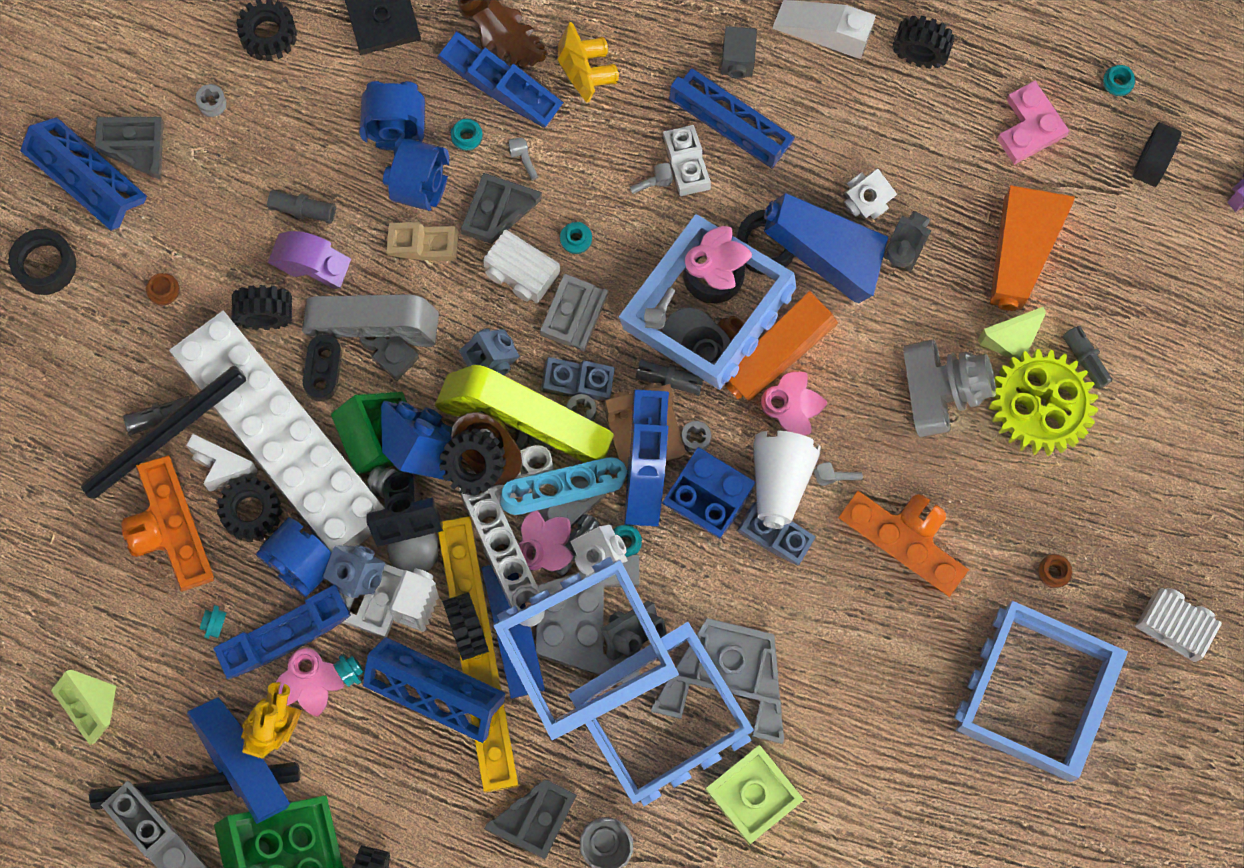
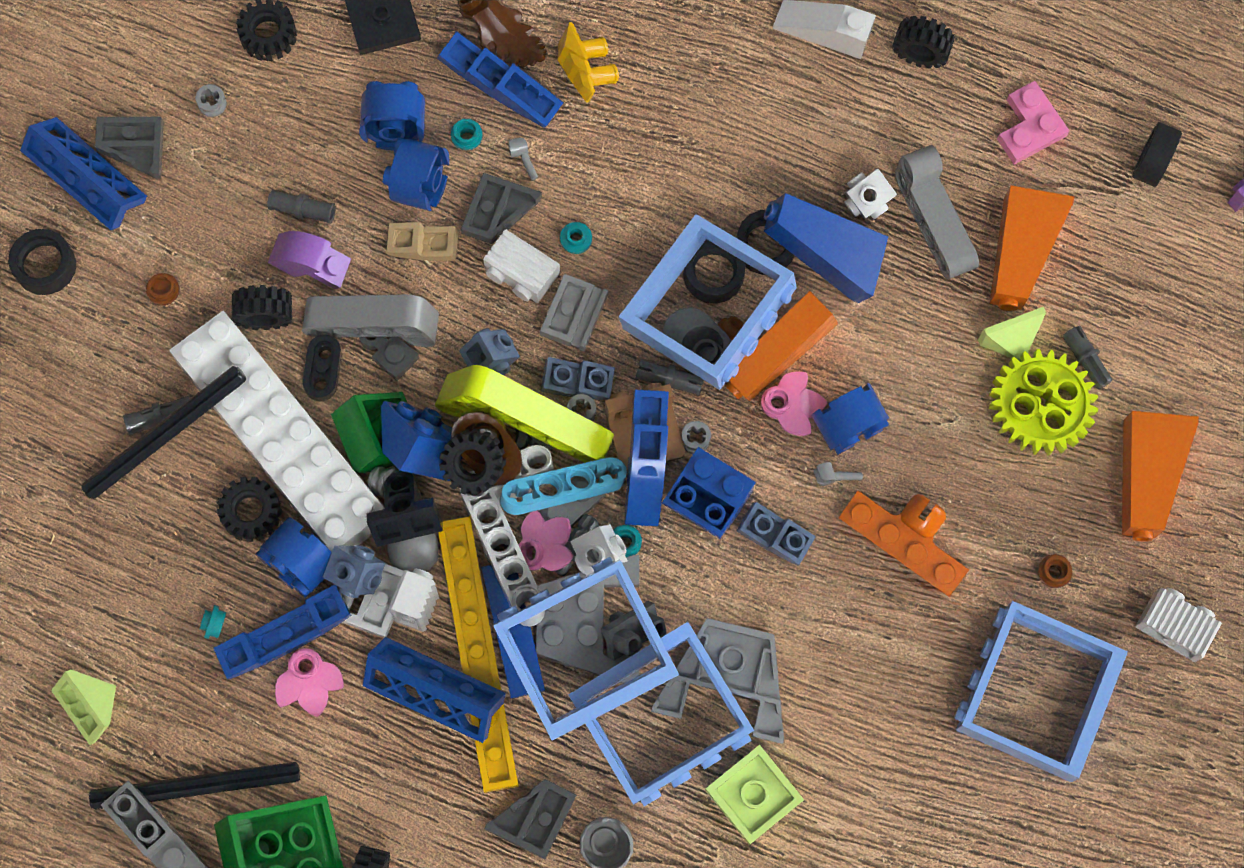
orange plate [121,455,214,592] -> none
white slope [186,434,258,492] -> none
blue slope [187,697,290,824] -> none
yellow connector [241,682,302,759] -> none
teal plate [333,654,364,687] -> none
black tyre [442,592,489,661] -> none
light grey hand [630,163,673,194] -> none
light grey hand [644,287,675,329] -> none
white slope [663,125,711,196] -> none
blue fence [669,68,795,169] -> none
bright pink plate [685,226,752,290] -> none
dark grey brick [721,26,757,79] -> none
white cone [753,431,821,529] -> none
dark grey hips [883,211,932,272] -> none
light grey beam [903,339,996,437] -> none
teal plate [1103,65,1135,96] -> none
none -> blue brick [811,383,889,455]
none -> light grey beam [895,145,979,280]
none -> orange slope [1122,411,1199,542]

